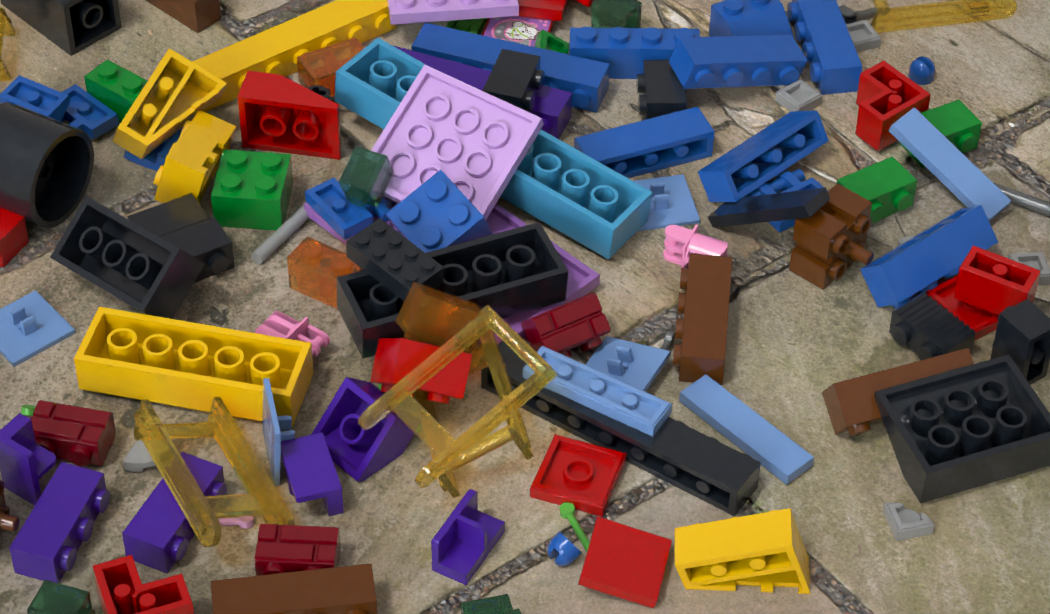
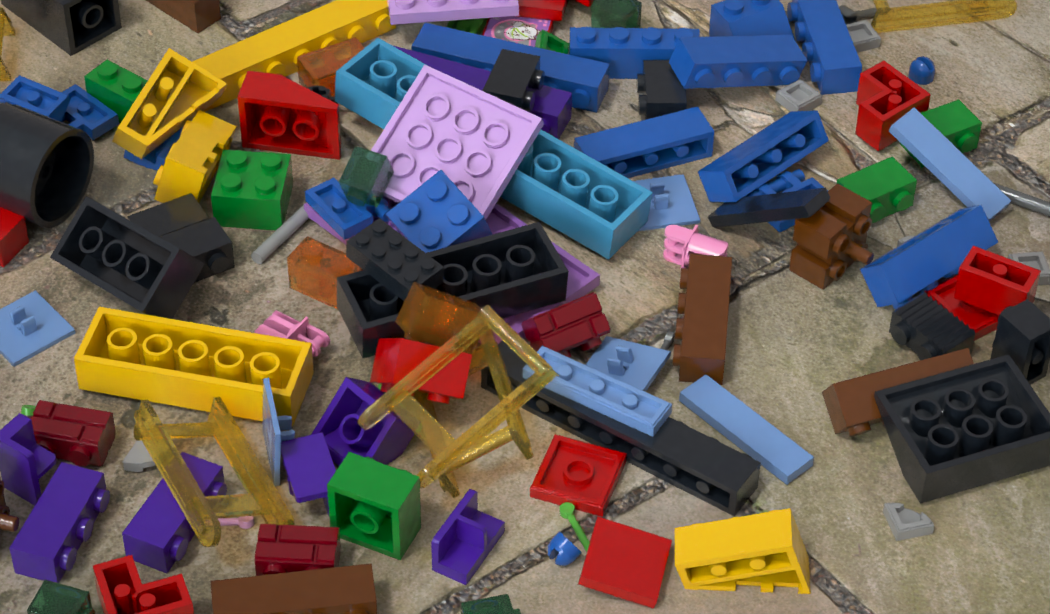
none -> green brick [327,452,421,560]

